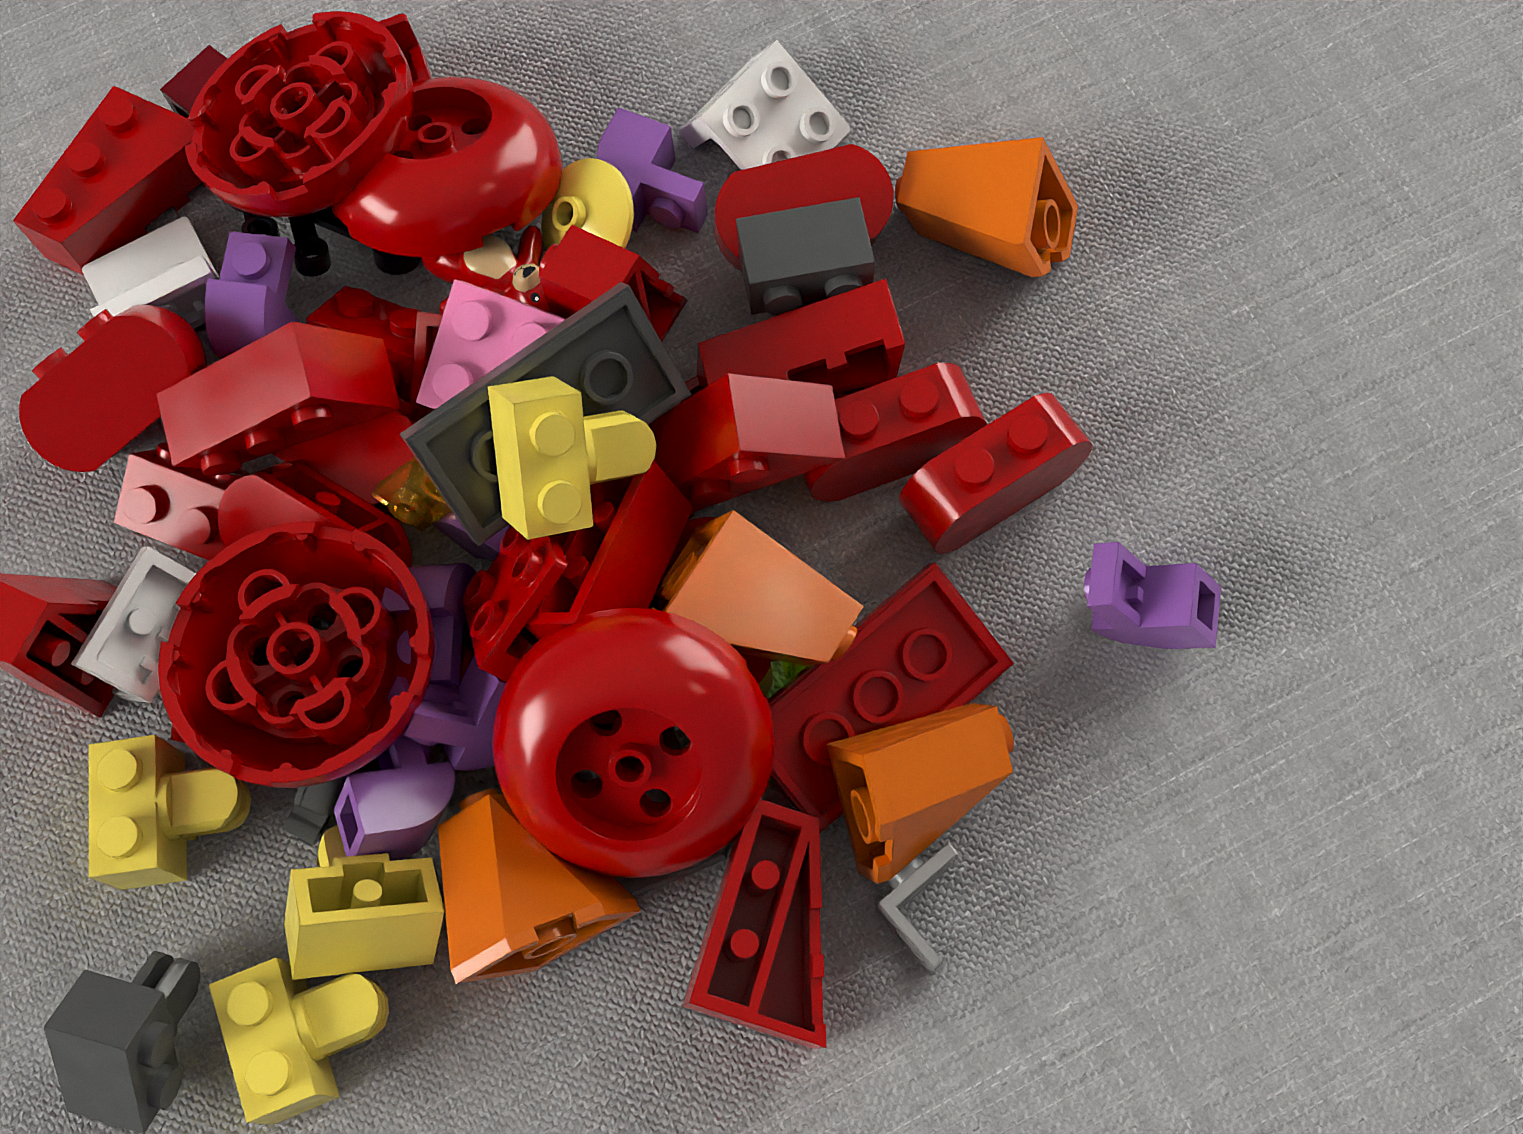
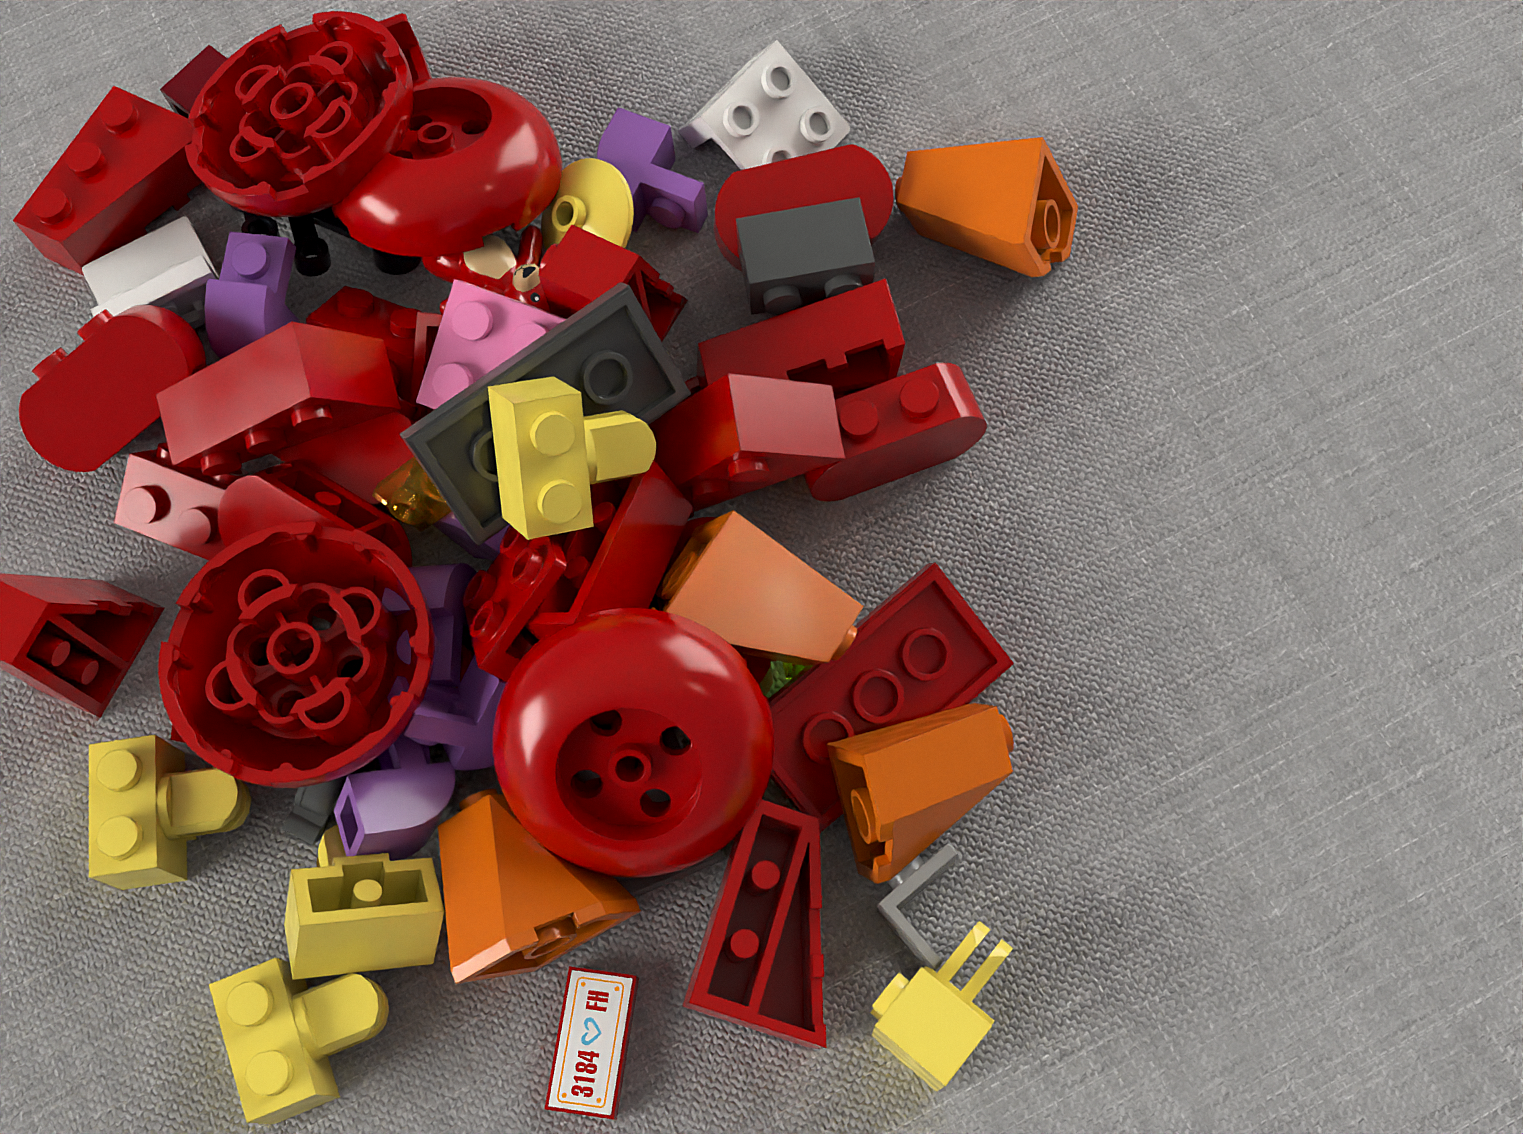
dark grey brick [44,951,200,1134] -> none
white bracket [71,546,196,703] -> none
red brick [899,393,1093,554] -> none
medium lavender brick [1084,542,1221,649] -> none
none -> white tile [544,966,639,1120]
none -> light yellow brick [870,920,1013,1092]

